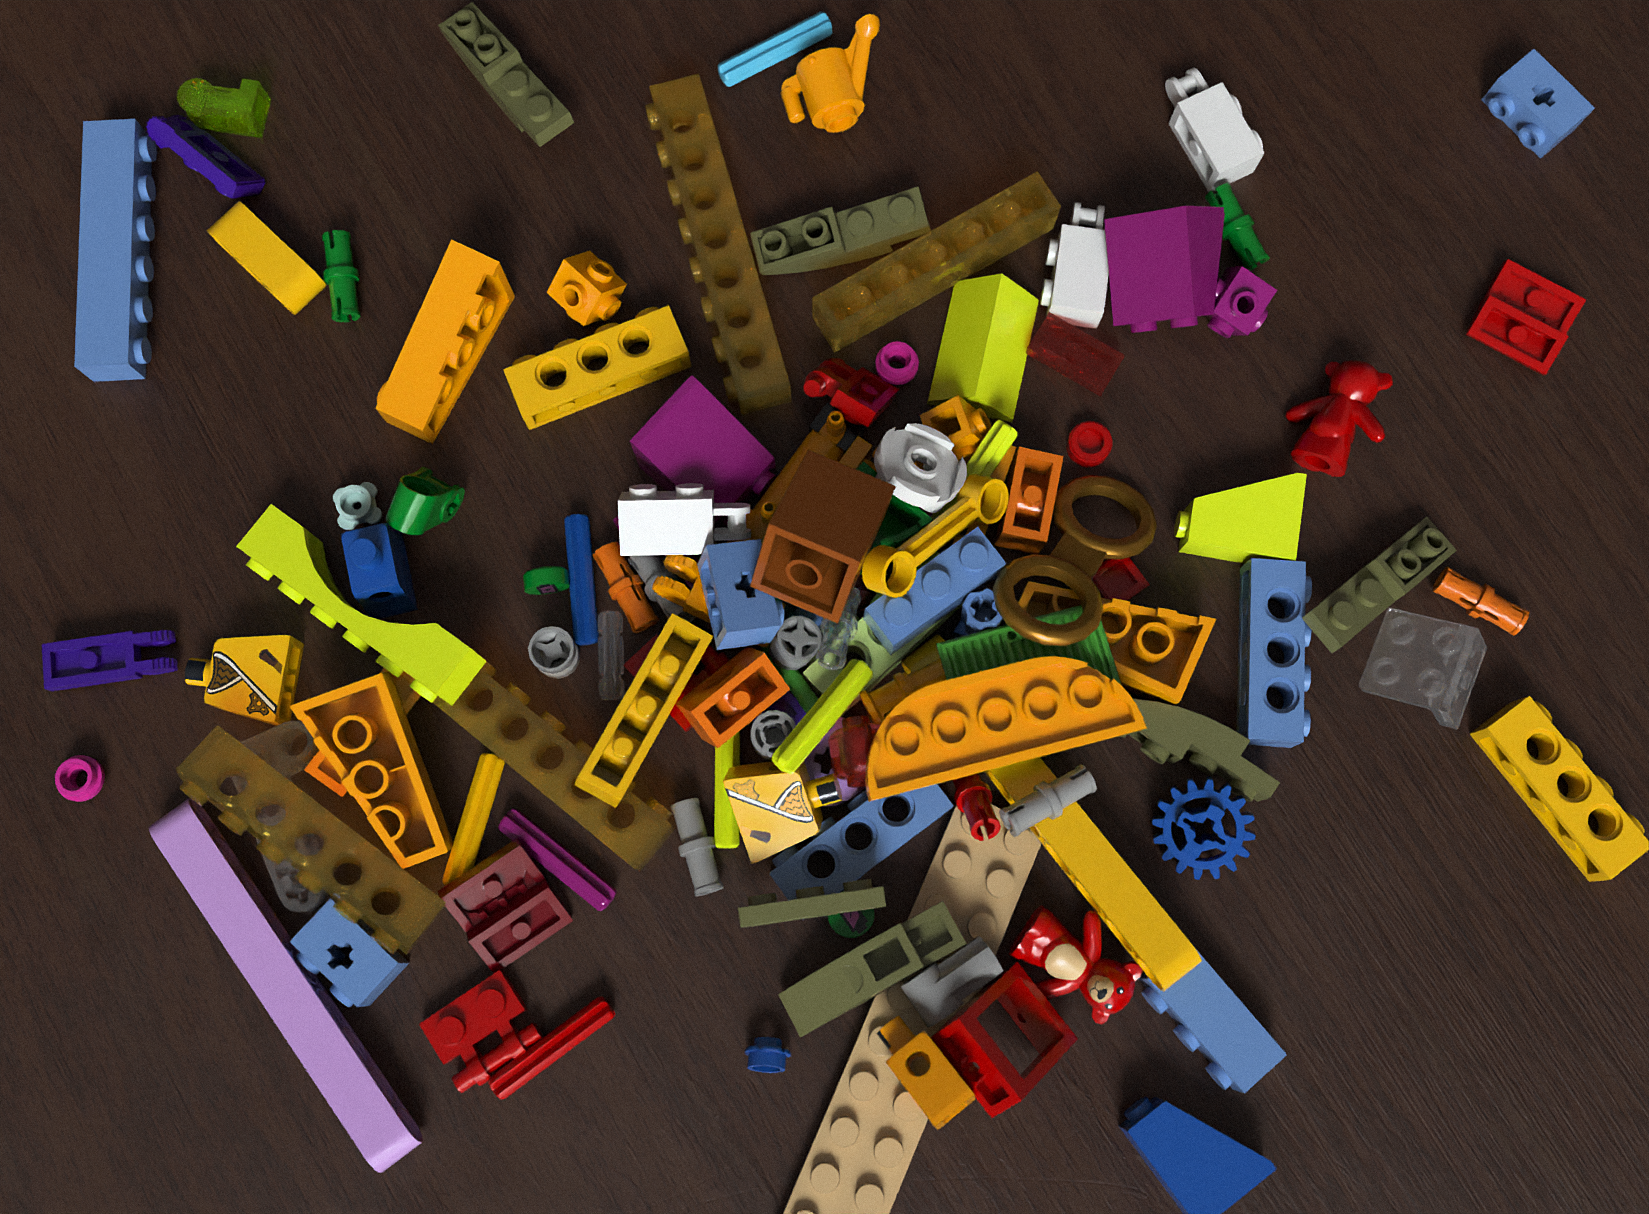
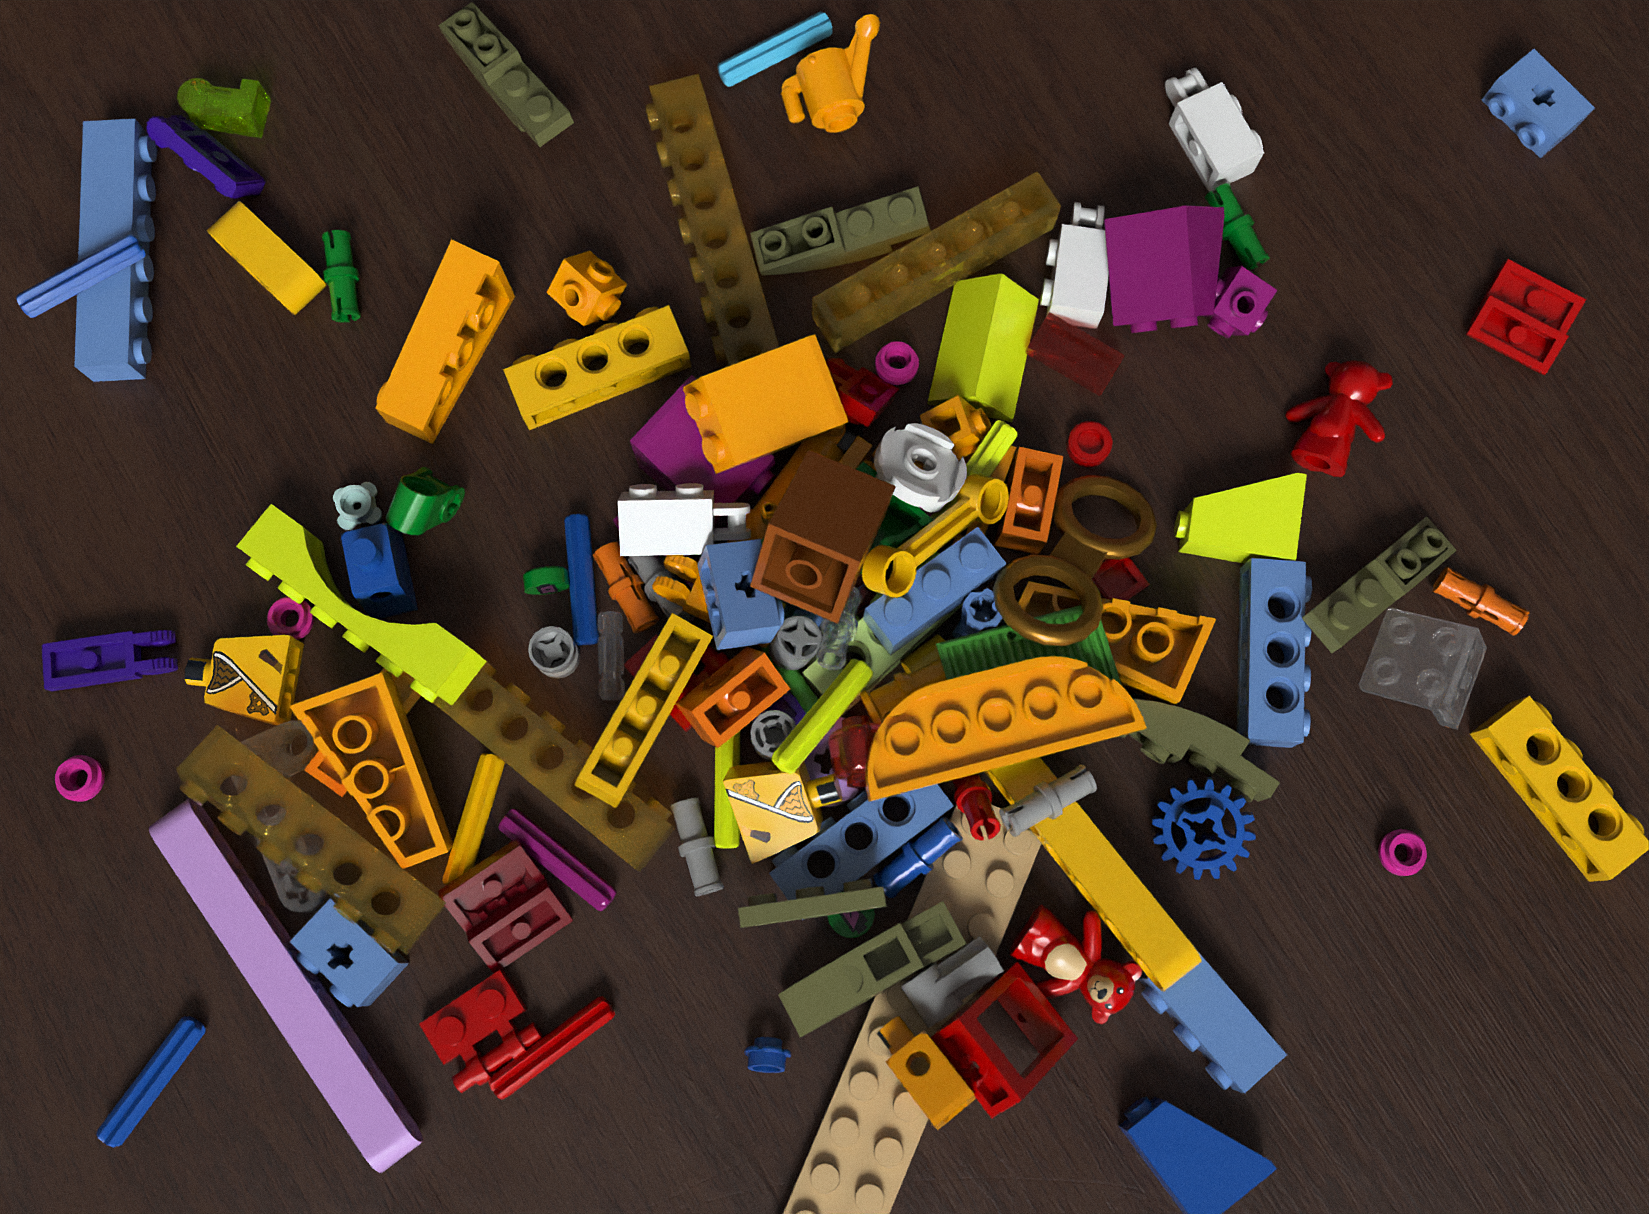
none -> axle [16,234,146,318]
none -> blue axle [96,1016,206,1148]
none -> dark pink plate [267,596,314,640]
none -> light orange slope [683,334,849,474]
none -> blue pin [873,816,963,898]
none -> dark pink plate [1378,829,1427,876]

